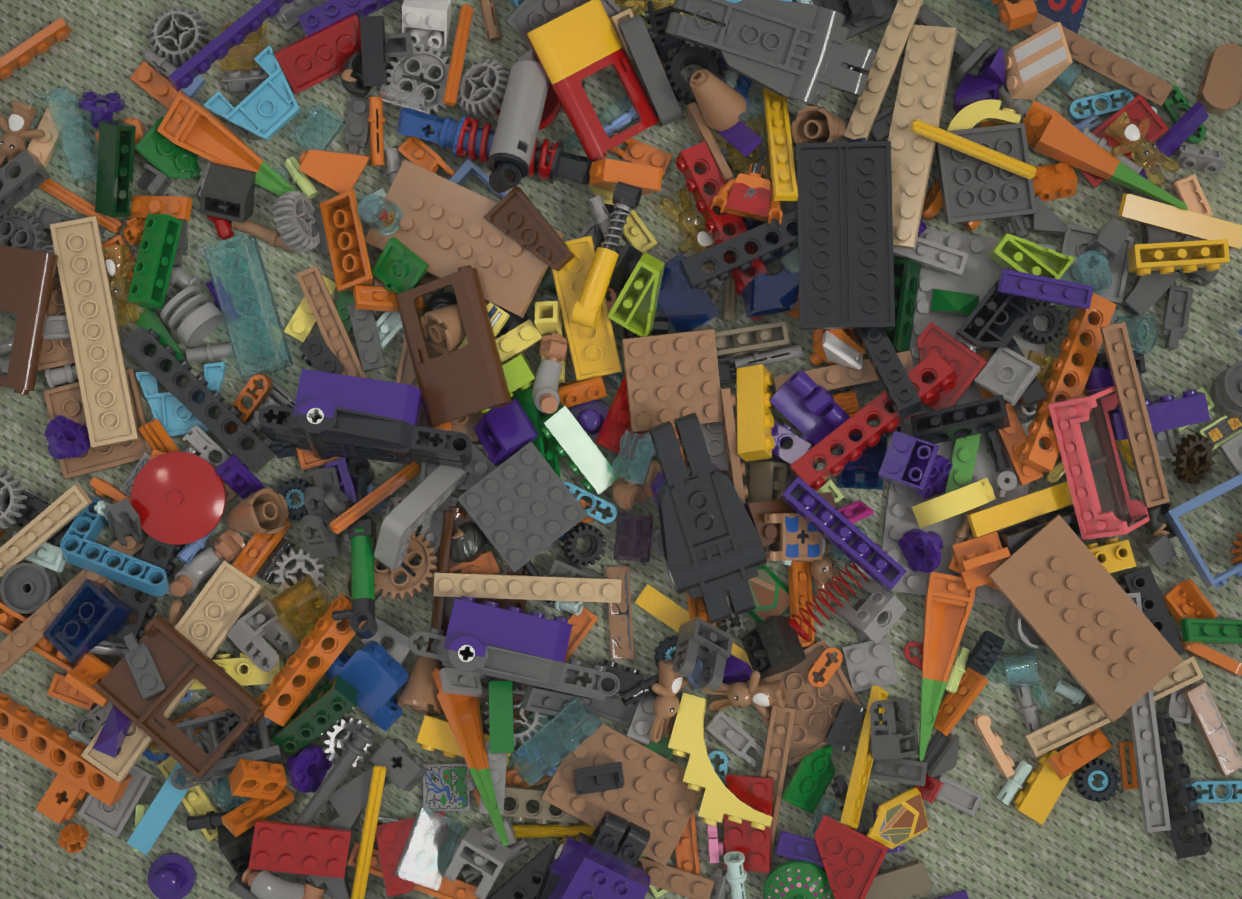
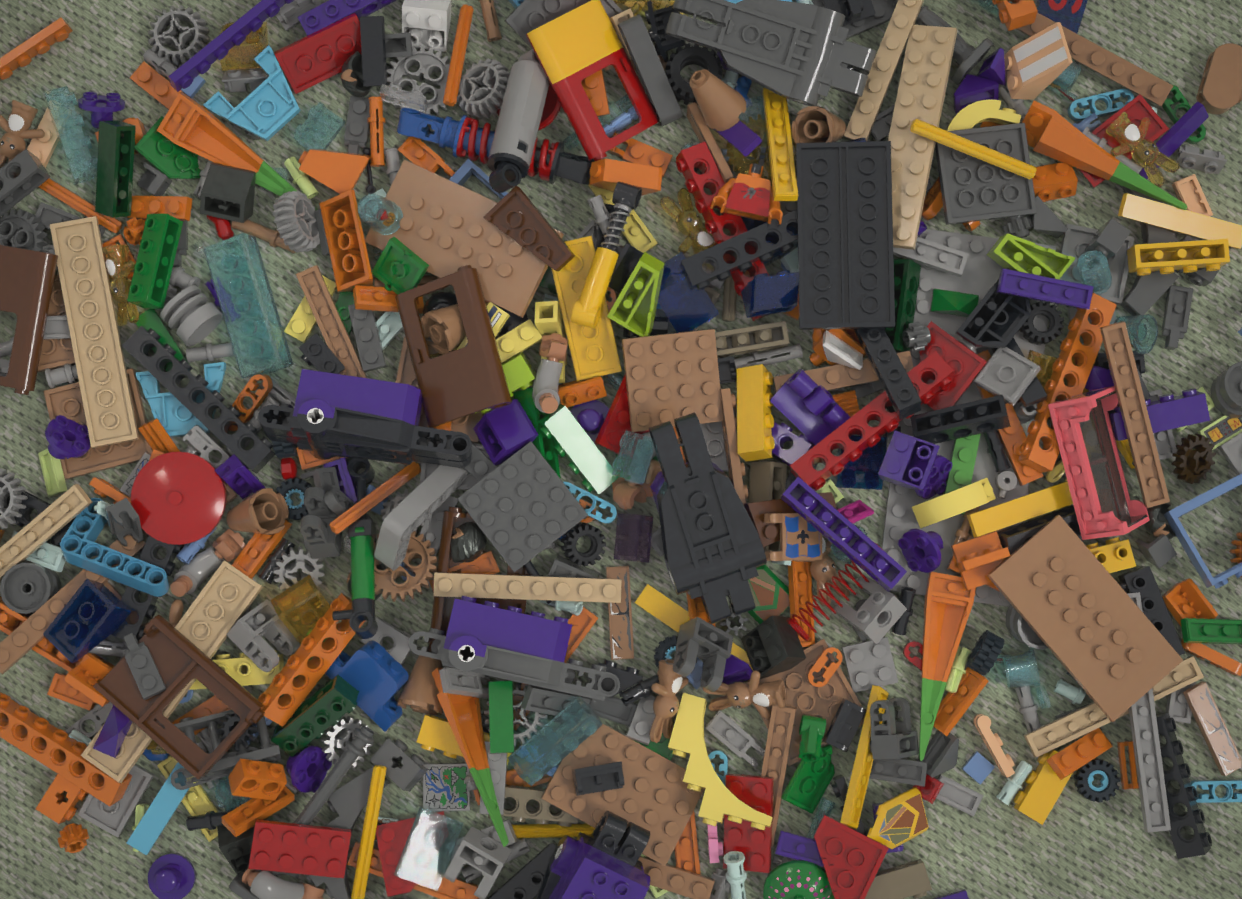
none -> yellowish green tile [38,449,67,497]
none -> red tile [280,458,297,480]
none -> black hinge [363,147,376,194]
none -> orange hinge [581,69,610,117]
none -> green piece [798,714,826,763]
none -> black pin [891,586,916,635]
none -> dark grey gear [902,322,931,352]
none -> medium blue tile [961,751,995,785]

